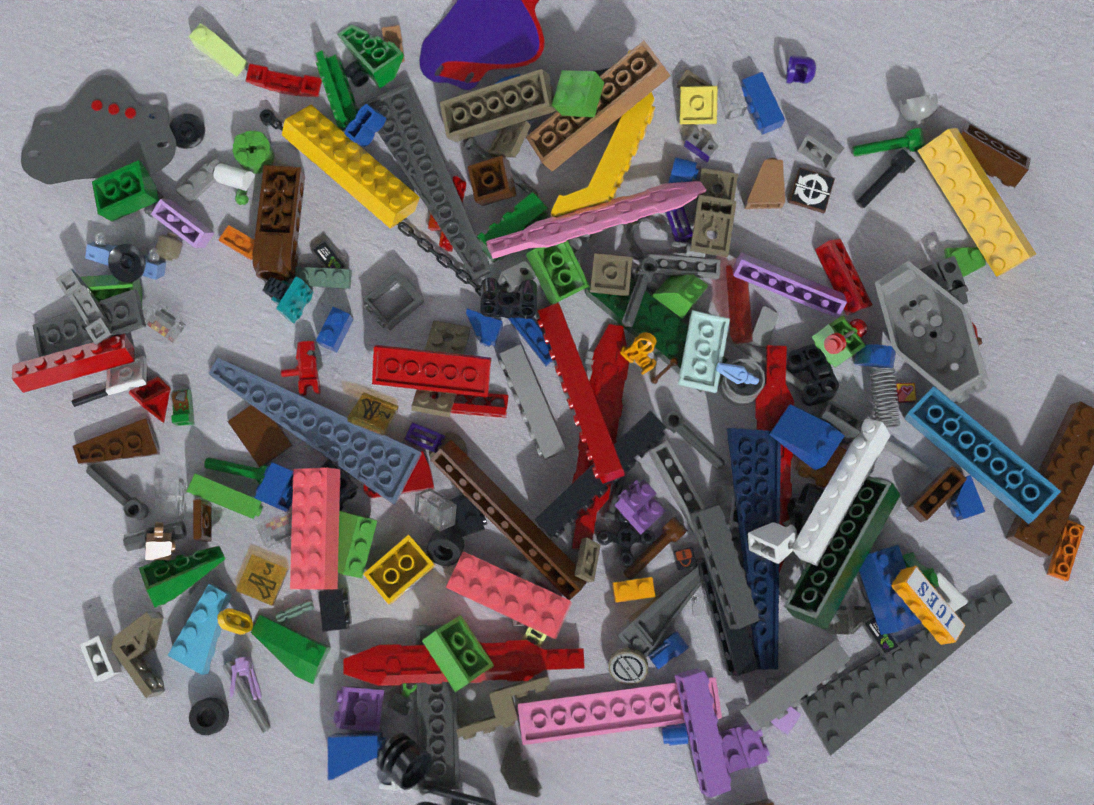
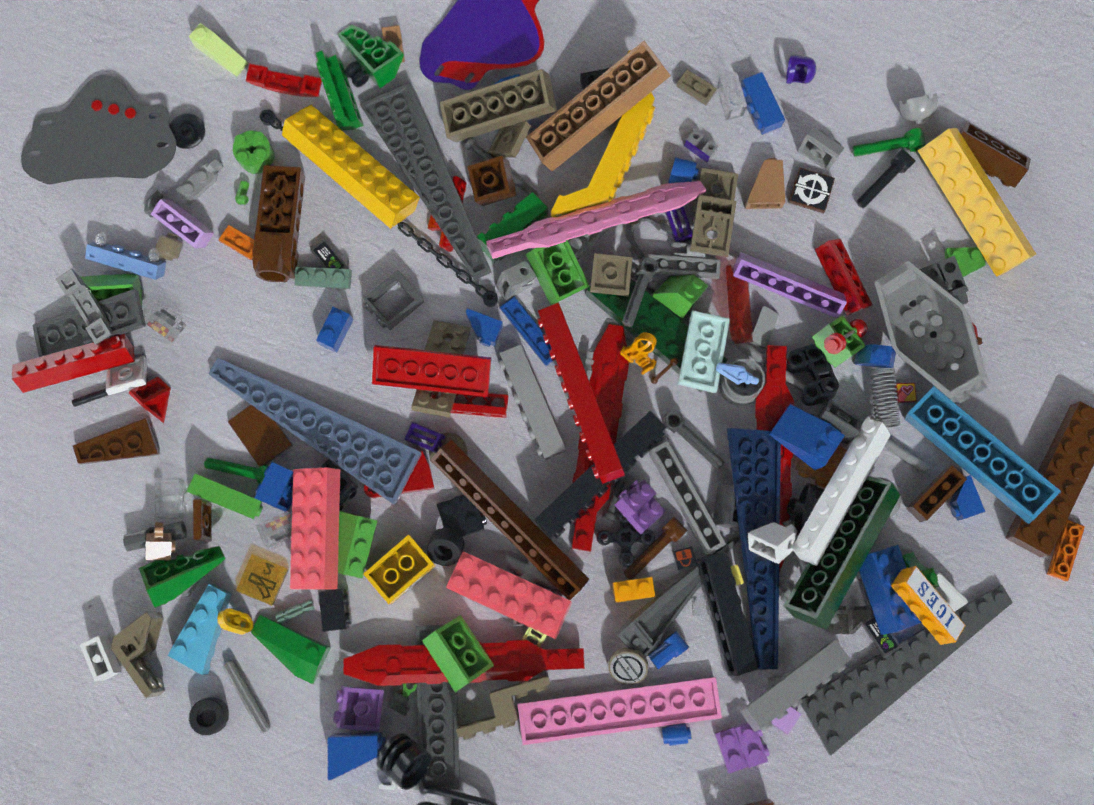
dark grey axle [86,464,149,520] -> none
green slope [92,160,159,222] -> none
black dish [108,244,146,282] -> none
green leg [171,389,195,426] -> none
white brick [214,163,255,191] -> none
lavender plant [229,657,262,699] -> none
teal plate [262,277,314,324] -> none
red piece [281,341,323,396] -> none
blue brick [344,104,386,147] -> none
clear yellow tile [347,393,399,435] -> none
clear brick [414,488,457,531] -> none
black beam [480,277,537,319] -> none
clear smoke slope [500,738,542,798] -> none
bright green brick [552,70,604,117] -> none
dark tan plate [575,538,601,583] -> none
medium lavender brick [675,668,731,798] -> none
light yellow tile [680,86,718,125] -> none
dark grey brick [690,505,759,629] -> none

